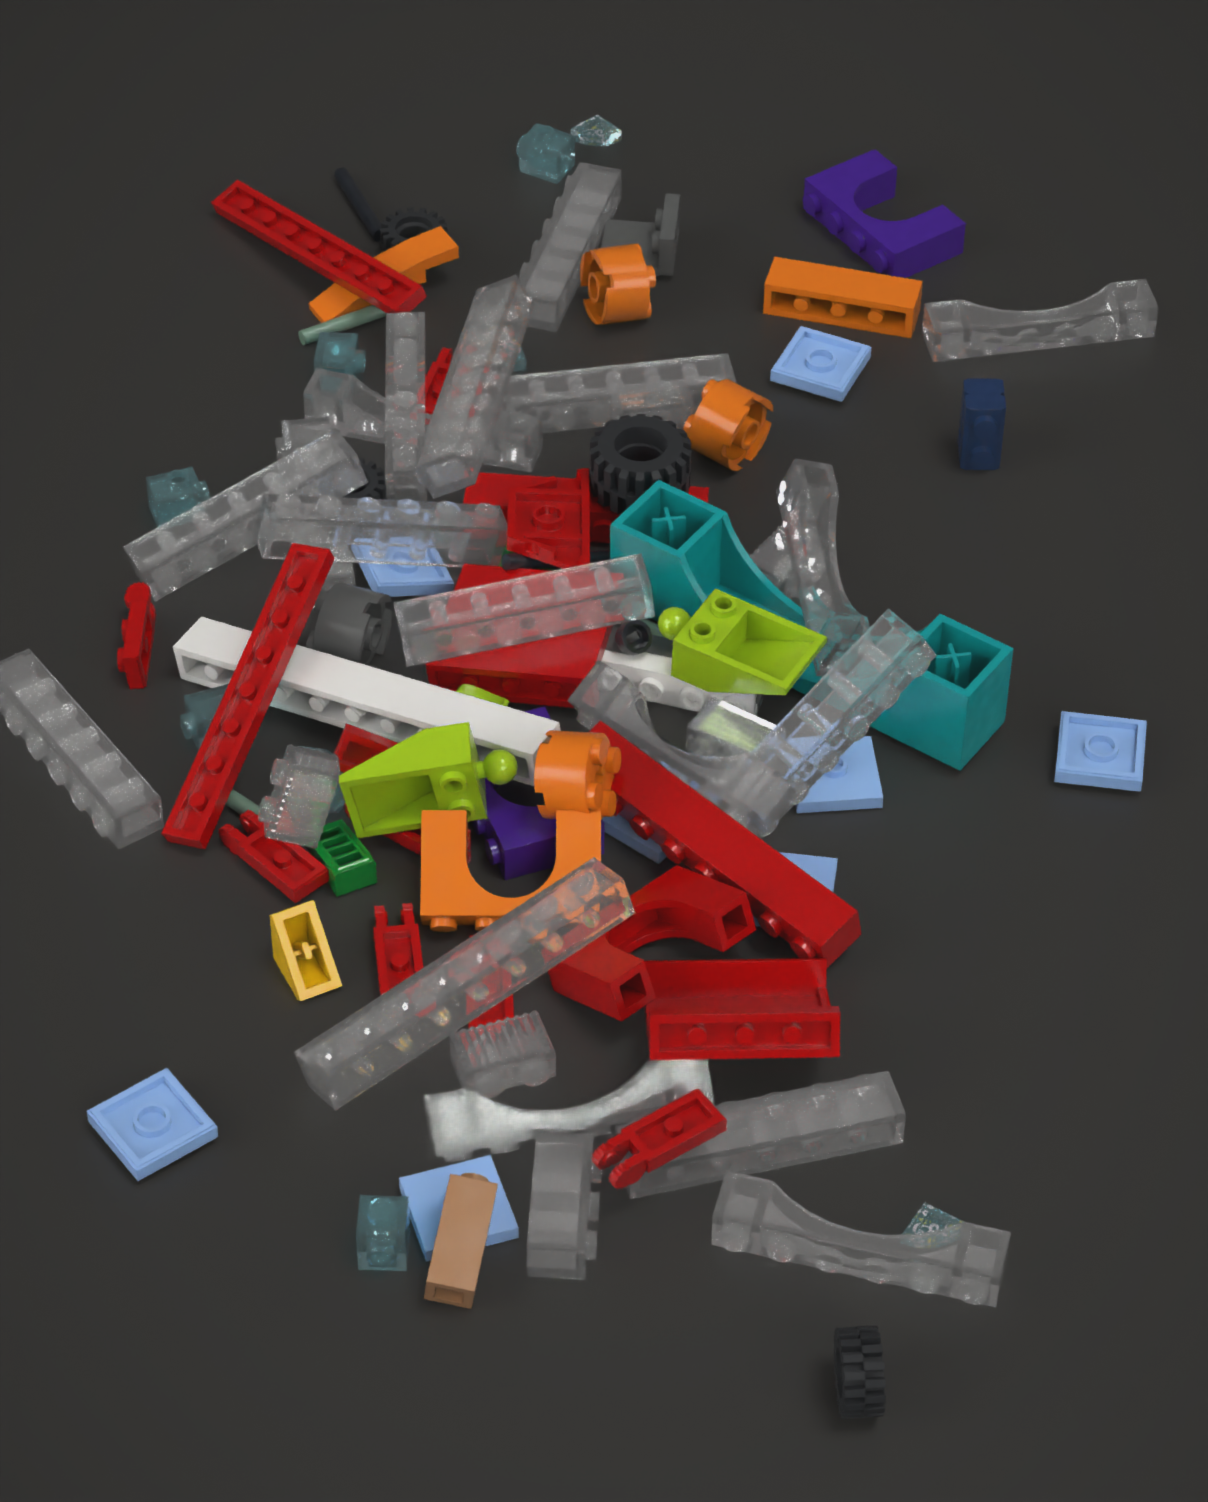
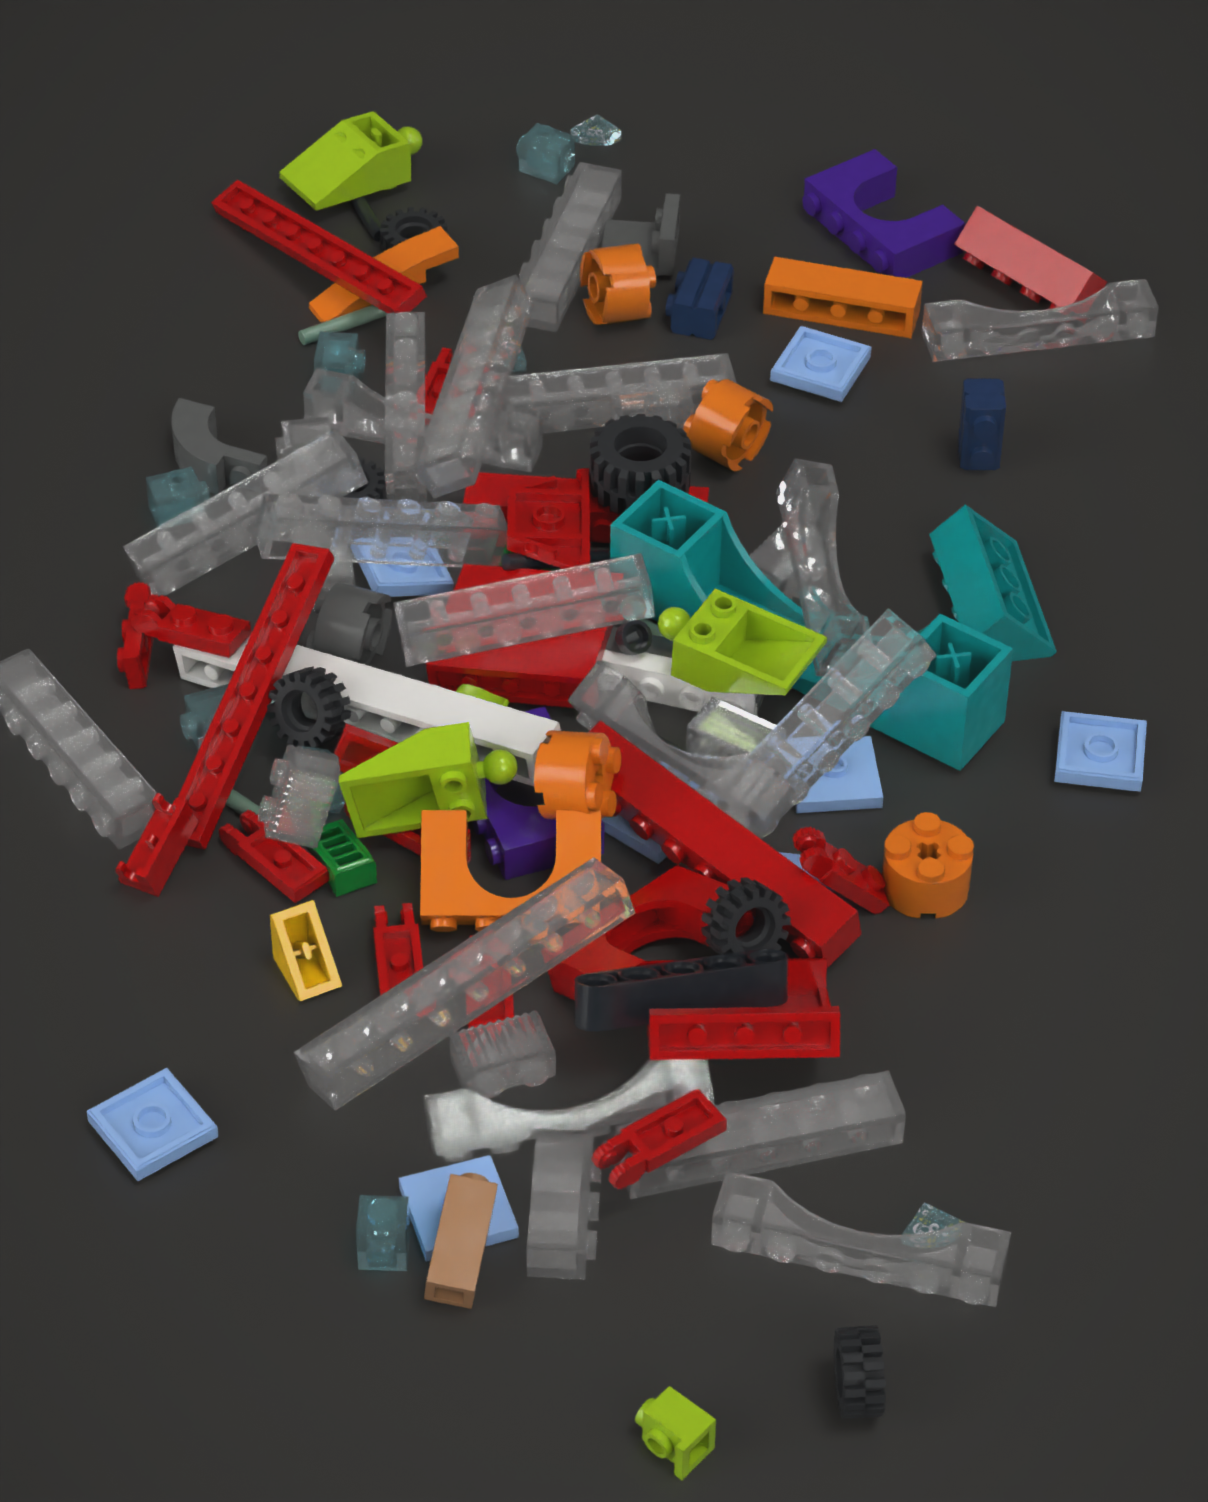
none -> red hinge [115,793,198,897]
none -> red hinge [129,594,252,658]
none -> dark grey arch [171,398,269,495]
none -> black tyre [267,666,351,750]
none -> lime slope [279,111,422,211]
none -> black beam [575,949,788,1032]
none -> lime brick [635,1386,716,1480]
none -> dark blue brick [665,258,734,340]
none -> black tyre [701,878,791,955]
none -> red hinge [792,826,890,915]
none -> orange brick [882,812,974,919]
none -> teal slope [929,505,1057,661]
none -> brick [954,206,1107,321]

